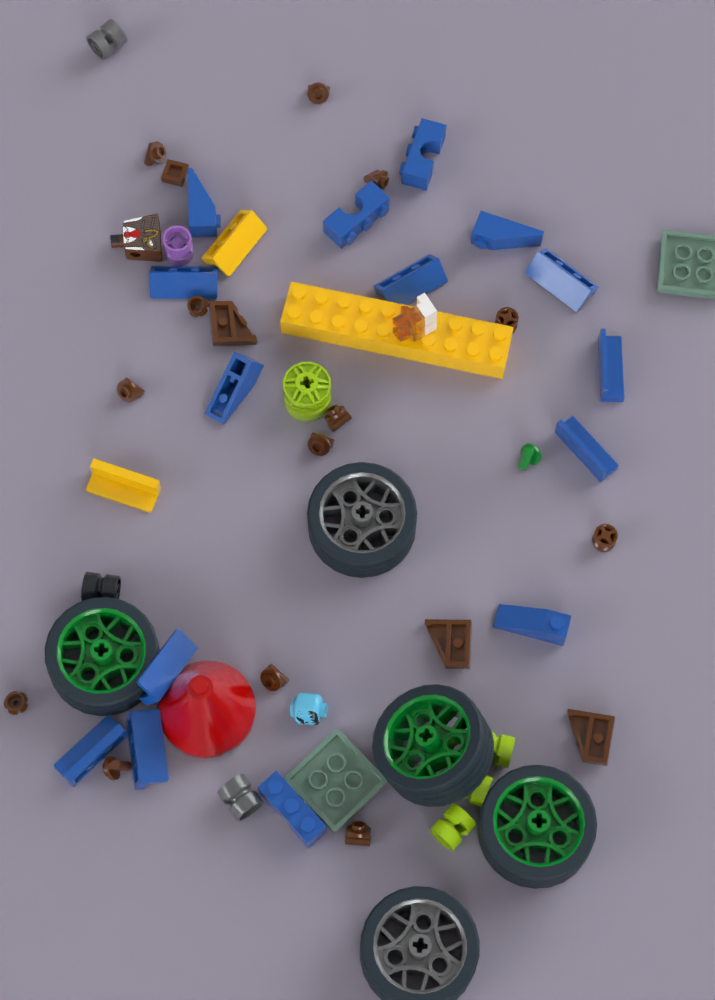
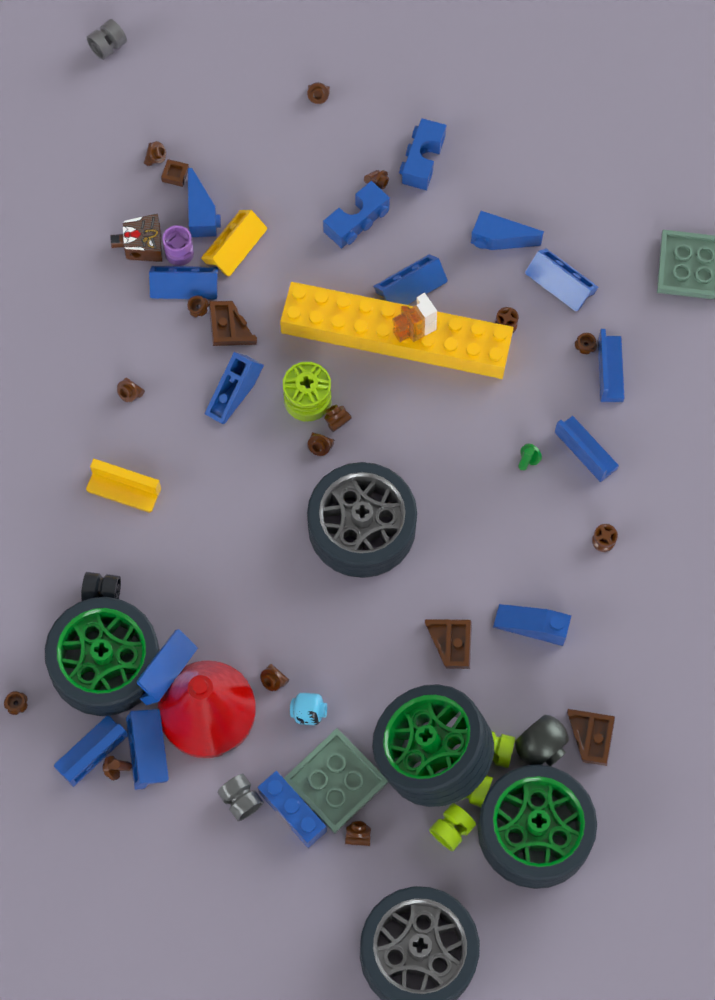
none -> pearl dark grey wheel [515,714,569,767]
none -> reddish brown plate [575,333,597,355]

